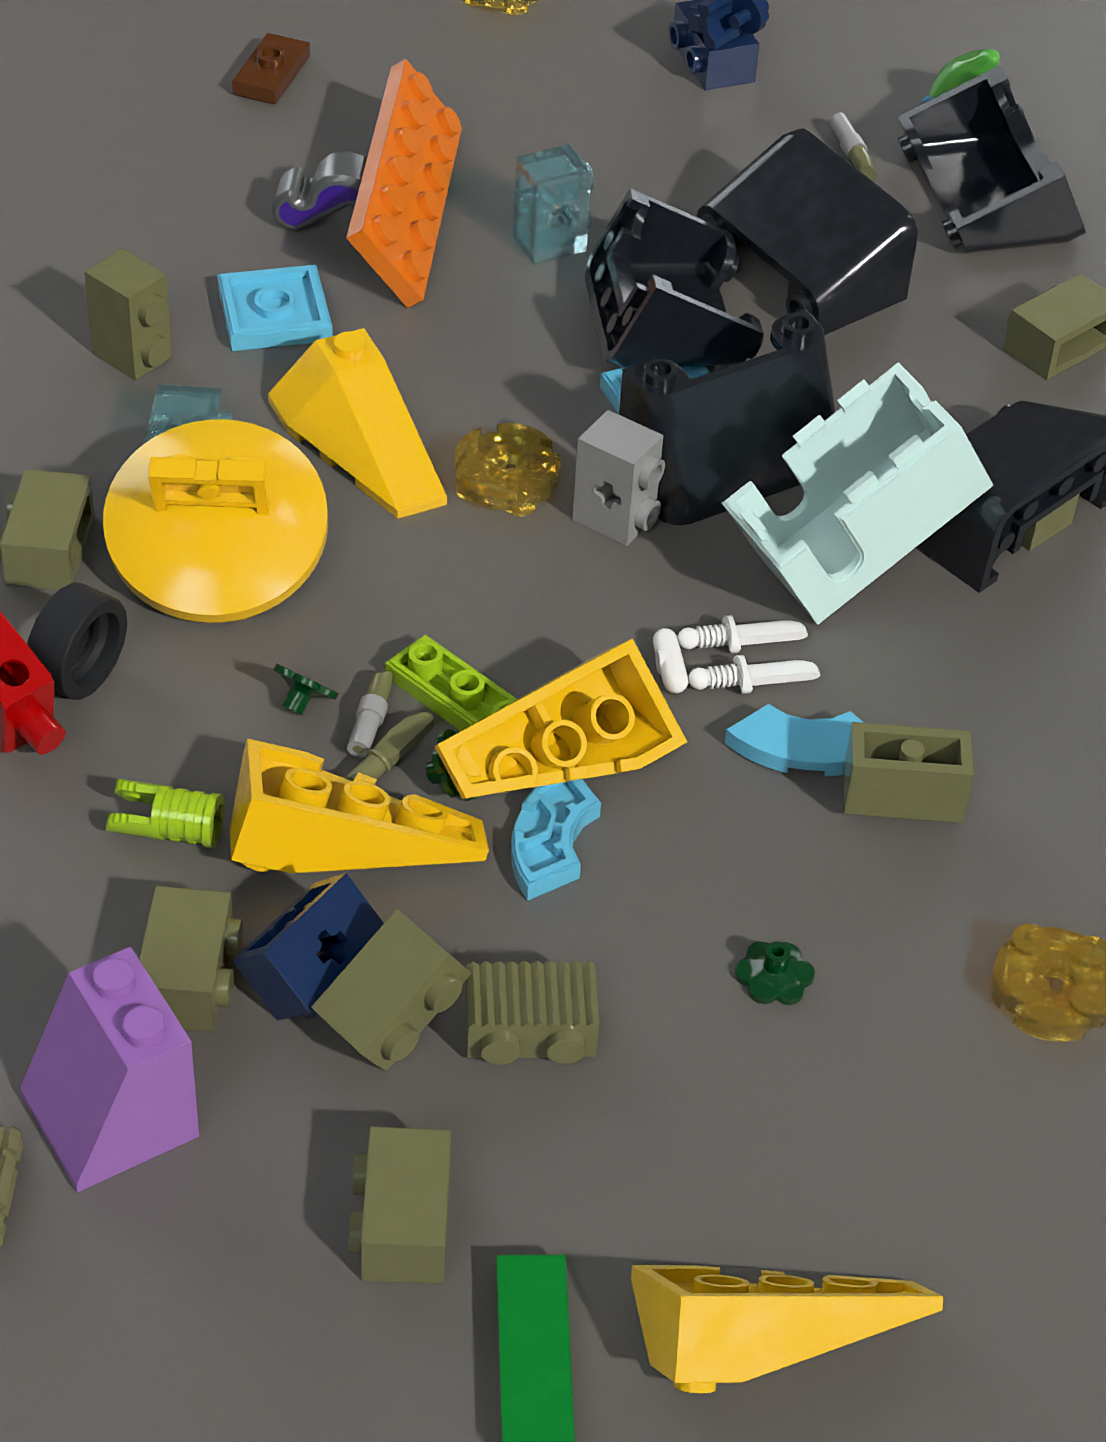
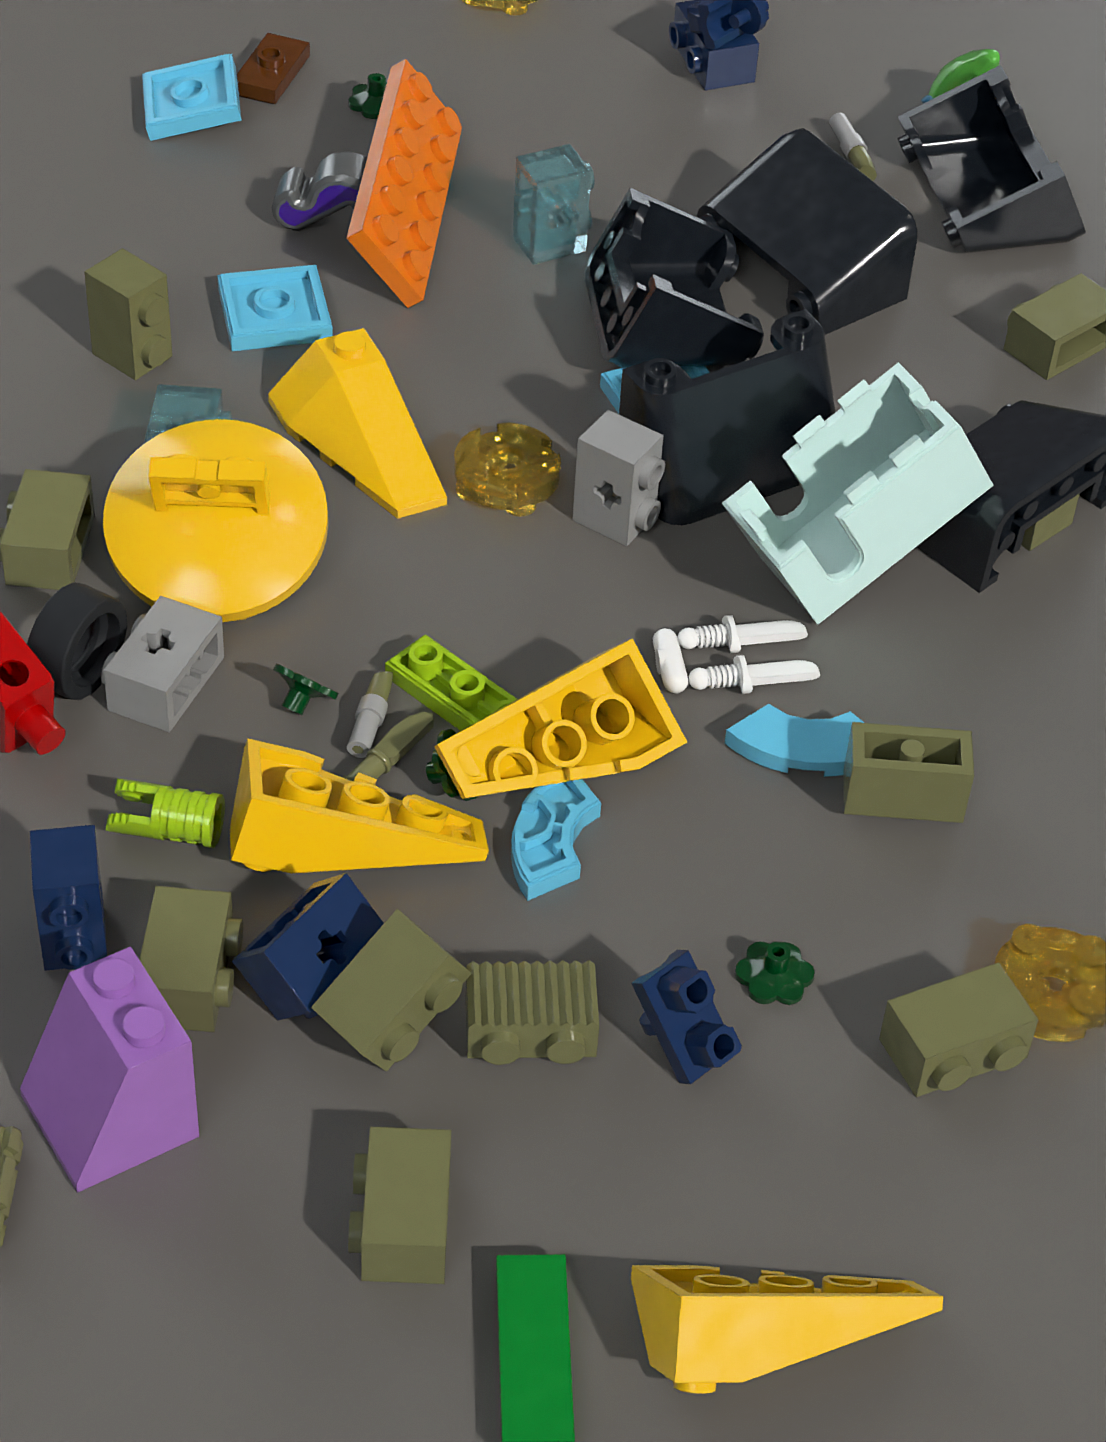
none -> dark blue brick [30,825,108,971]
none -> light grey brick [101,596,224,733]
none -> medium azure tile [142,54,242,141]
none -> dark green plant [348,73,387,119]
none -> dark blue hips [631,949,742,1085]
none -> olive brick [879,962,1038,1097]

